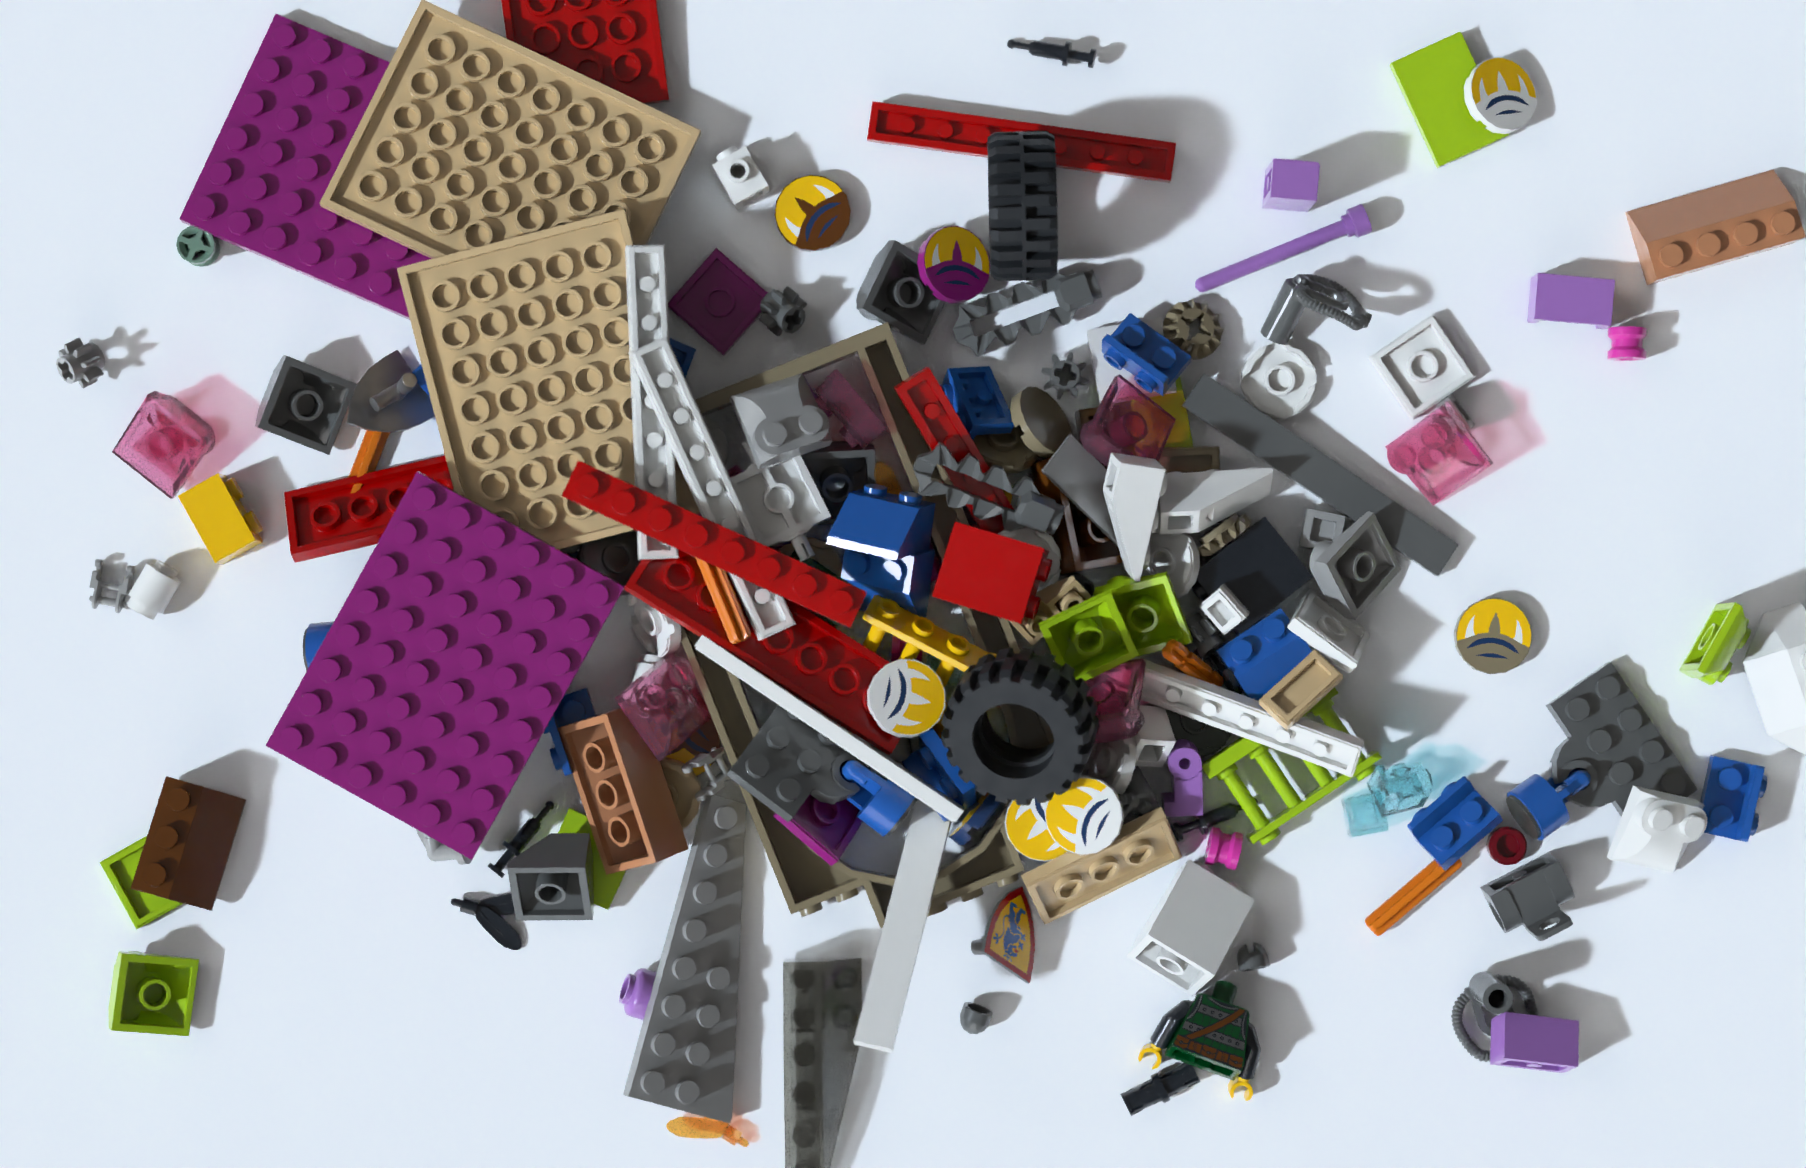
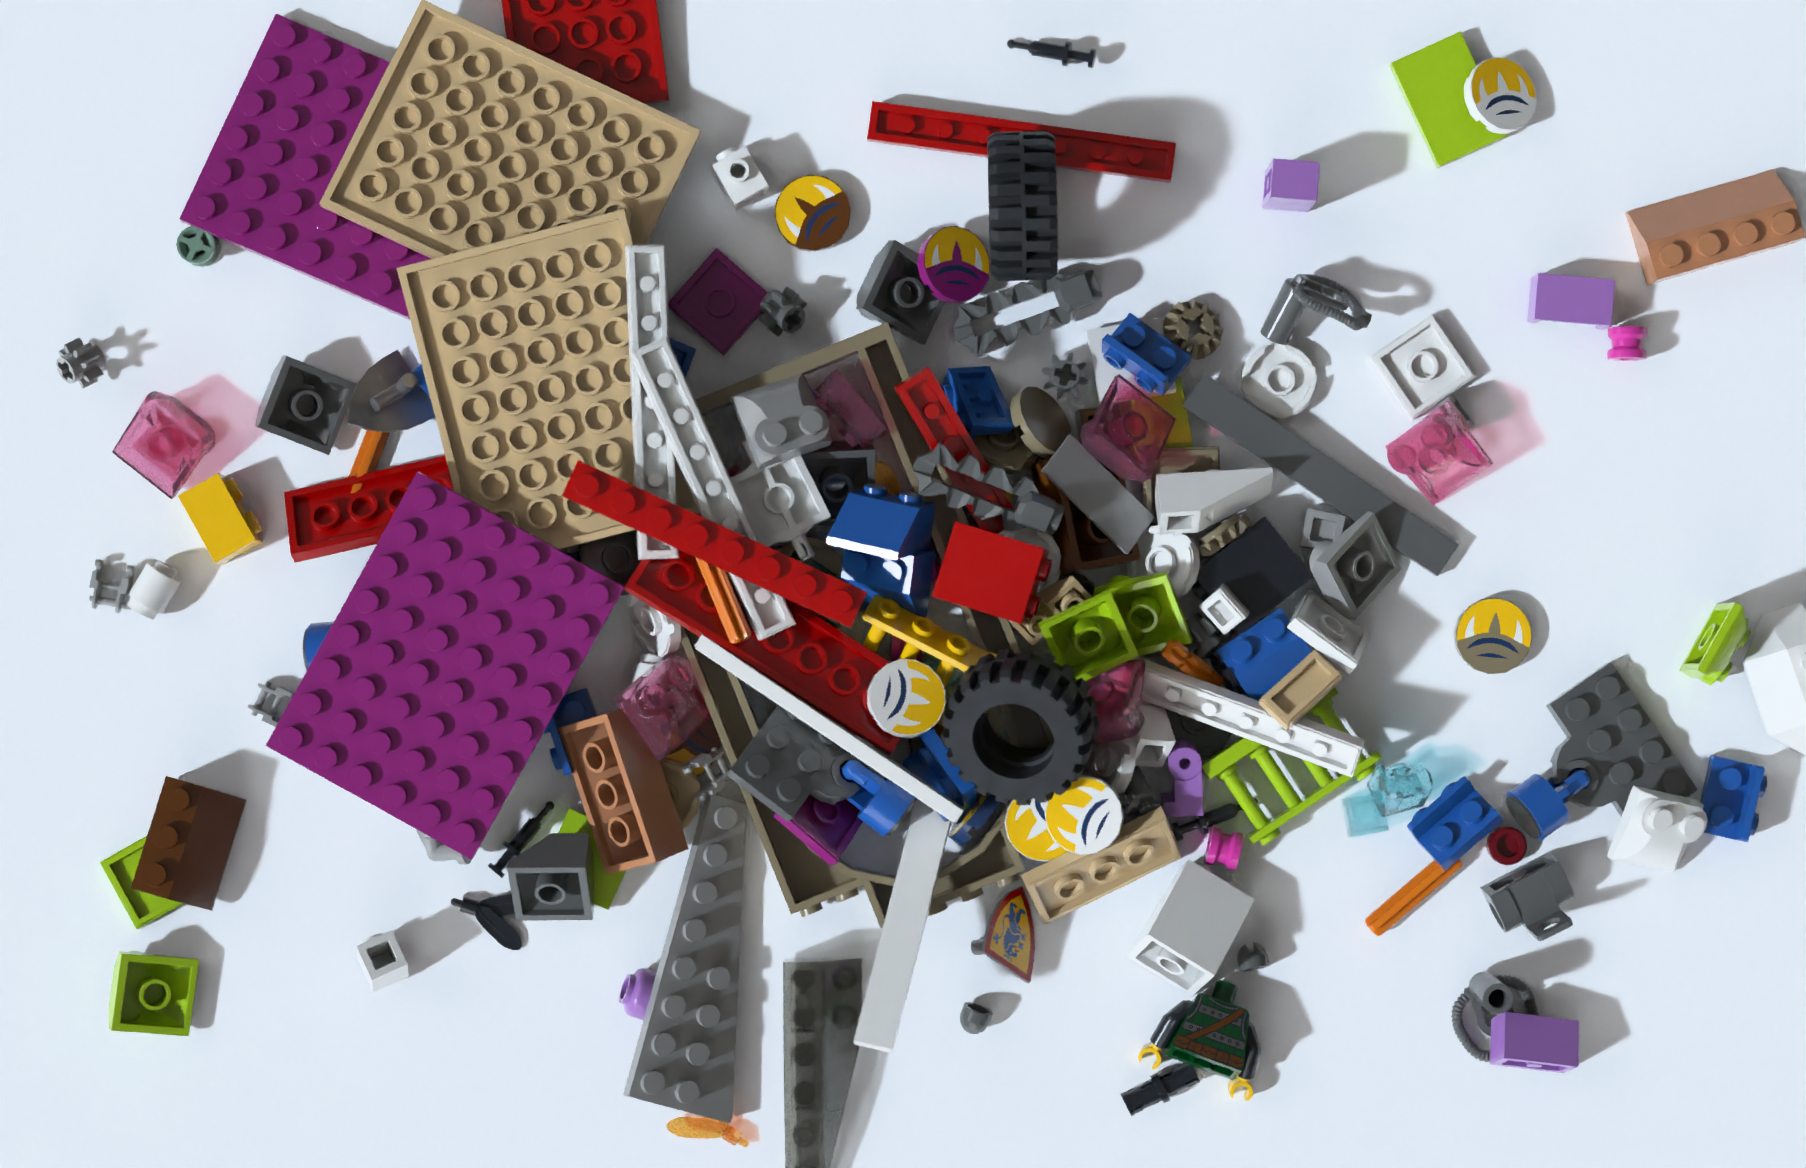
white slope [1103,452,1168,581] -> none
medium lavender piece [1195,204,1372,292] -> none
none -> light grey piece [247,681,294,727]
none -> white brick [356,930,409,993]

